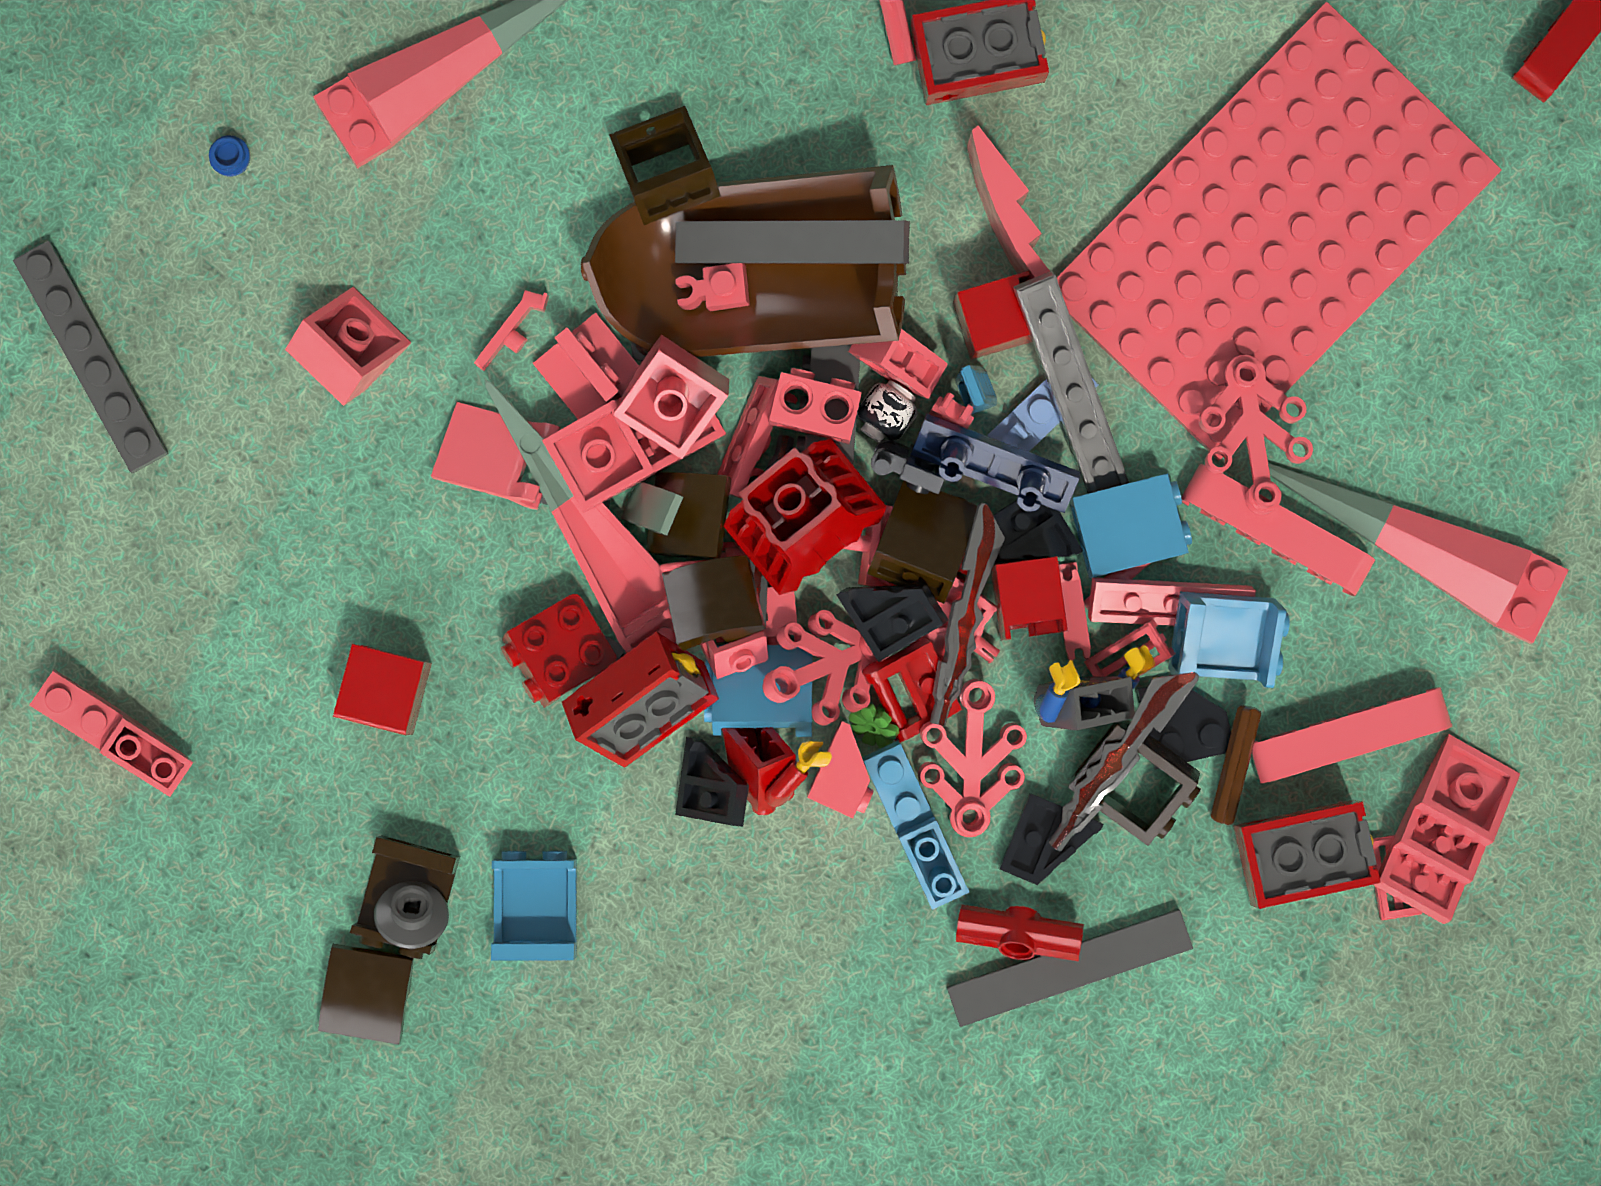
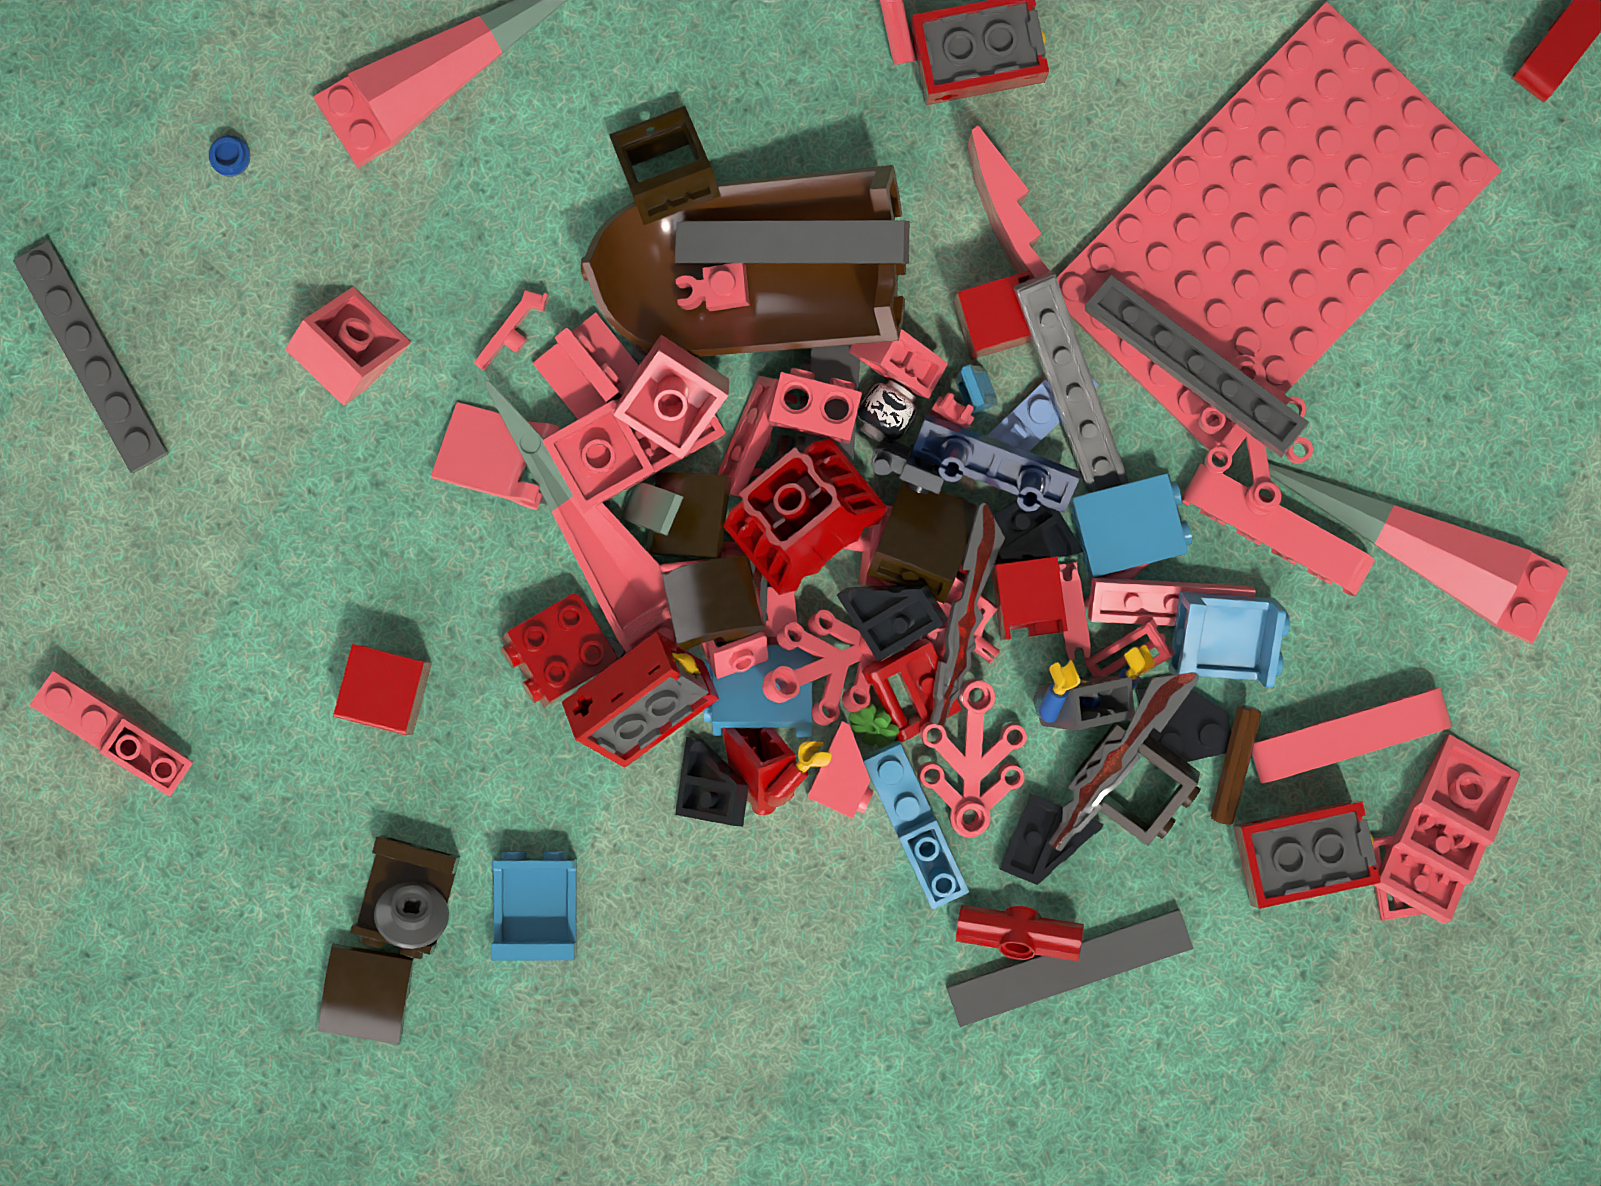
none -> dark grey plate [1085,275,1309,458]

